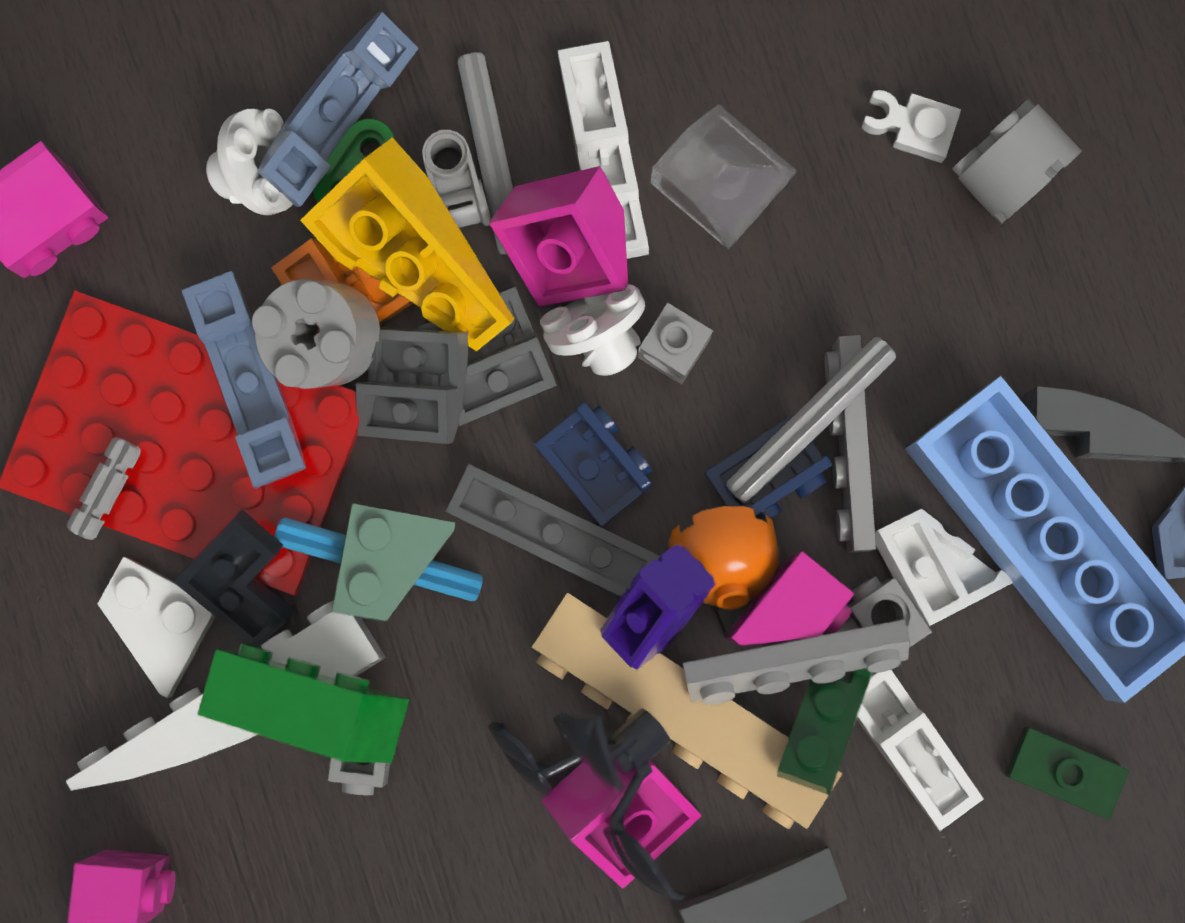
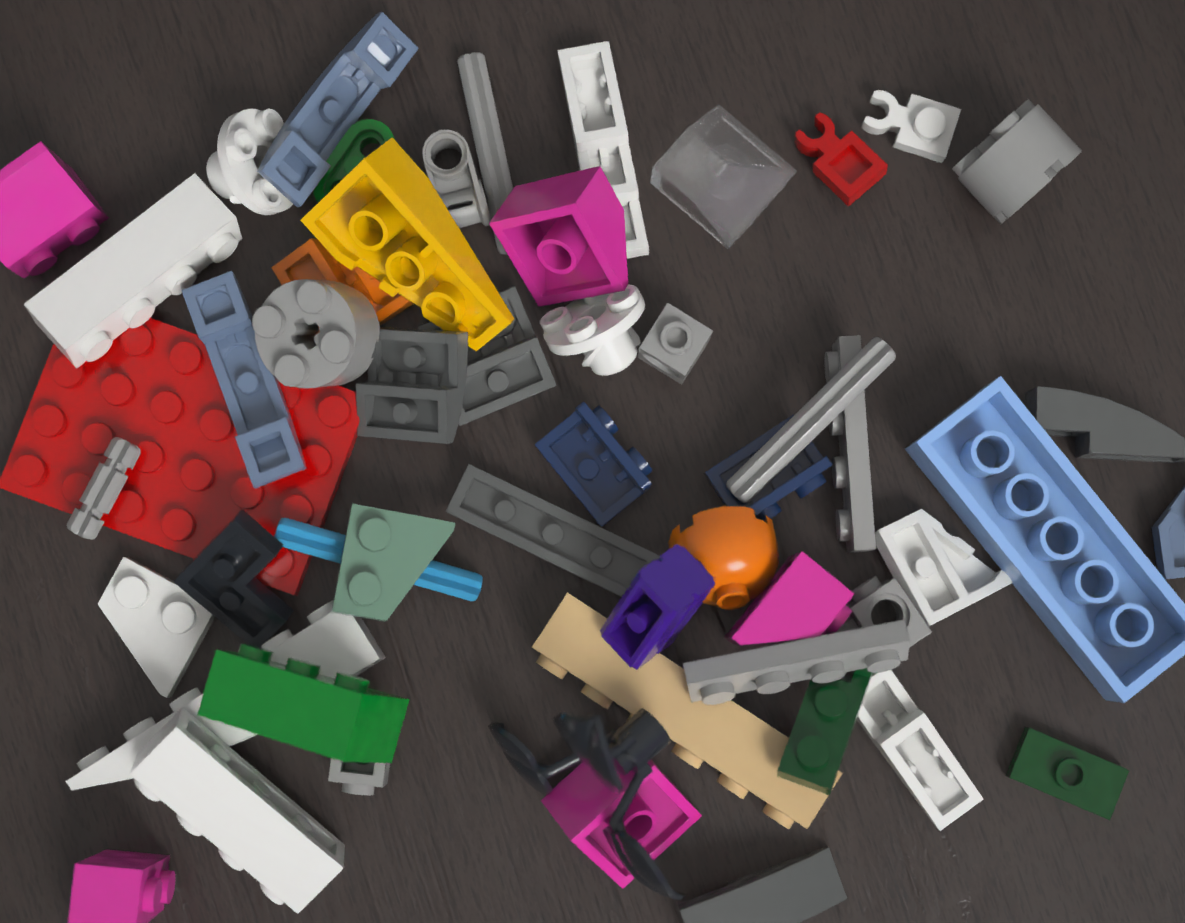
none -> white brick [24,173,242,369]
none -> white brick [130,707,345,914]
none -> red plate [795,112,888,207]

